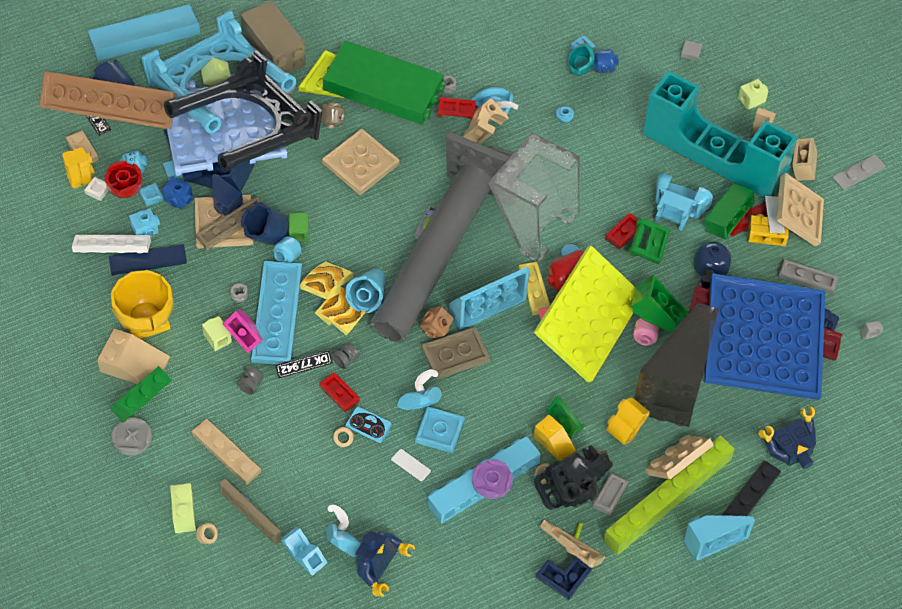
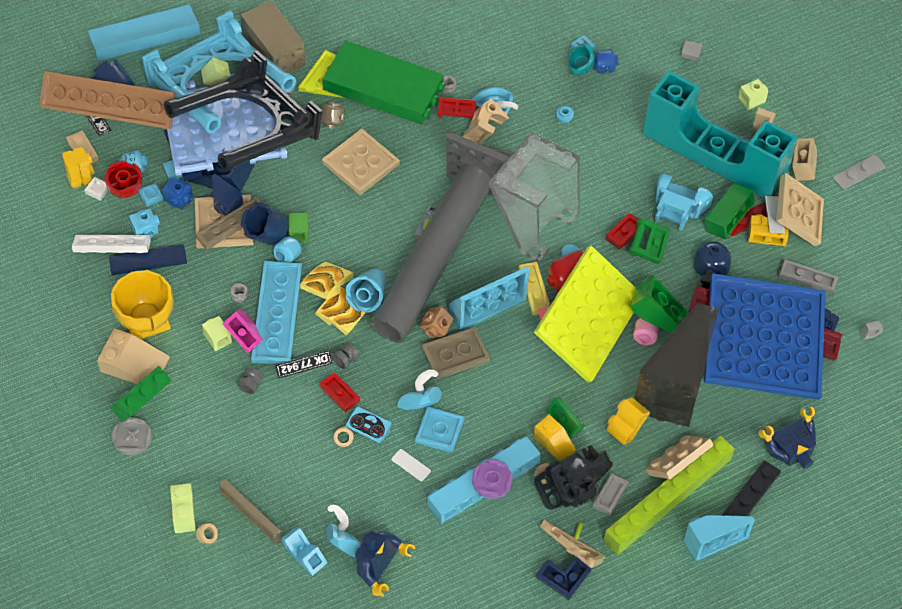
tan plate [192,419,261,485] -> none

